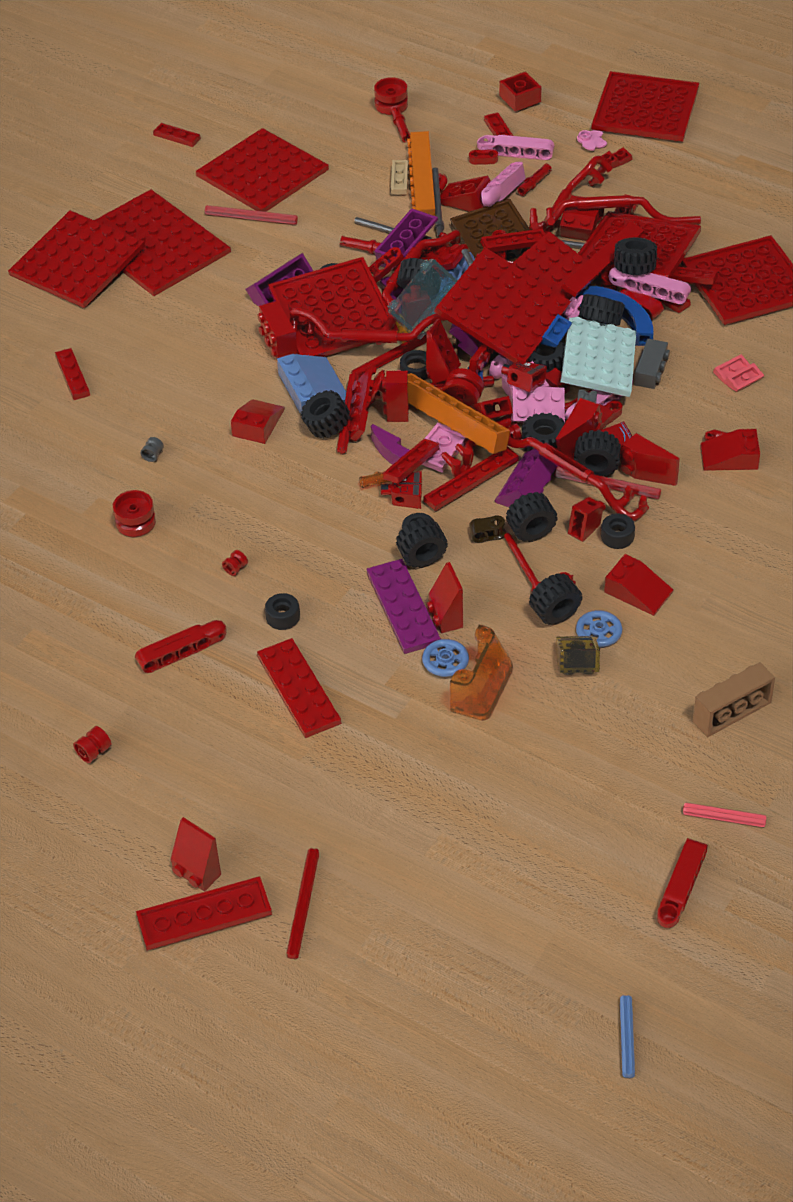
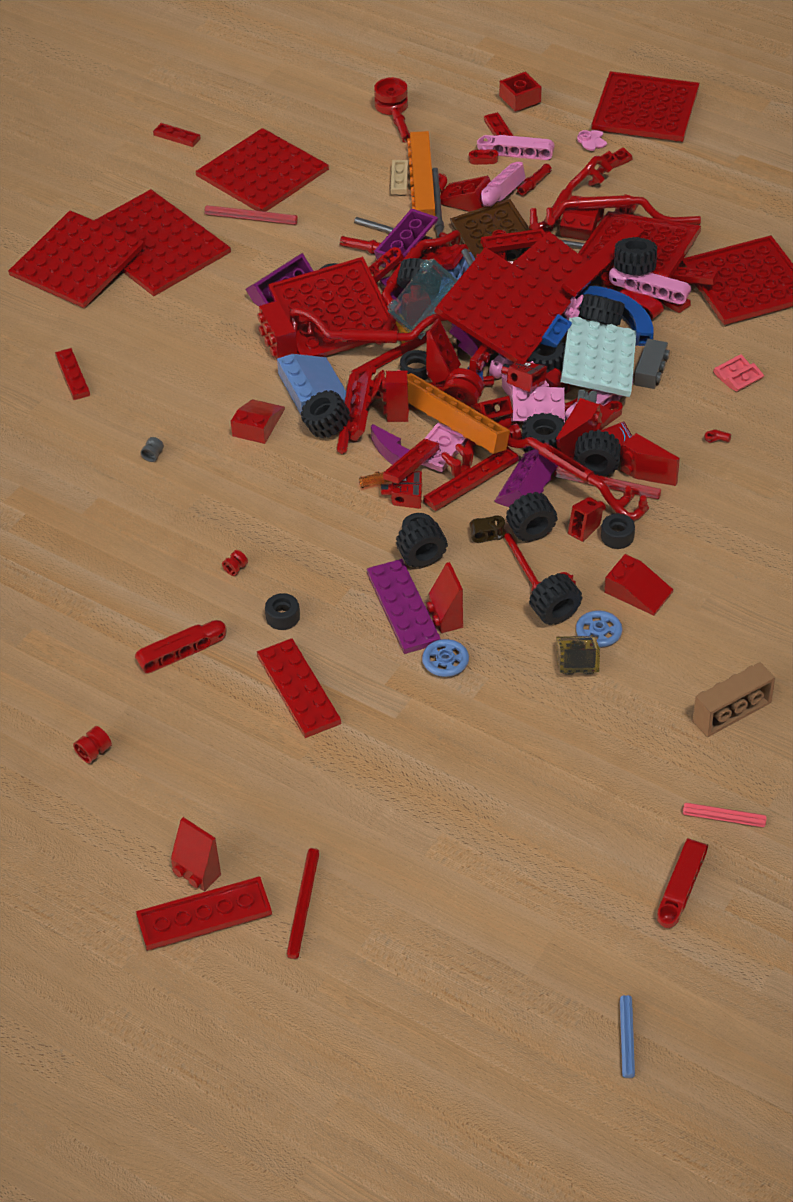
red wheel [113,490,156,537] -> none
clear orange windscreen [450,624,513,721] -> none
red slope [700,429,760,471] -> none

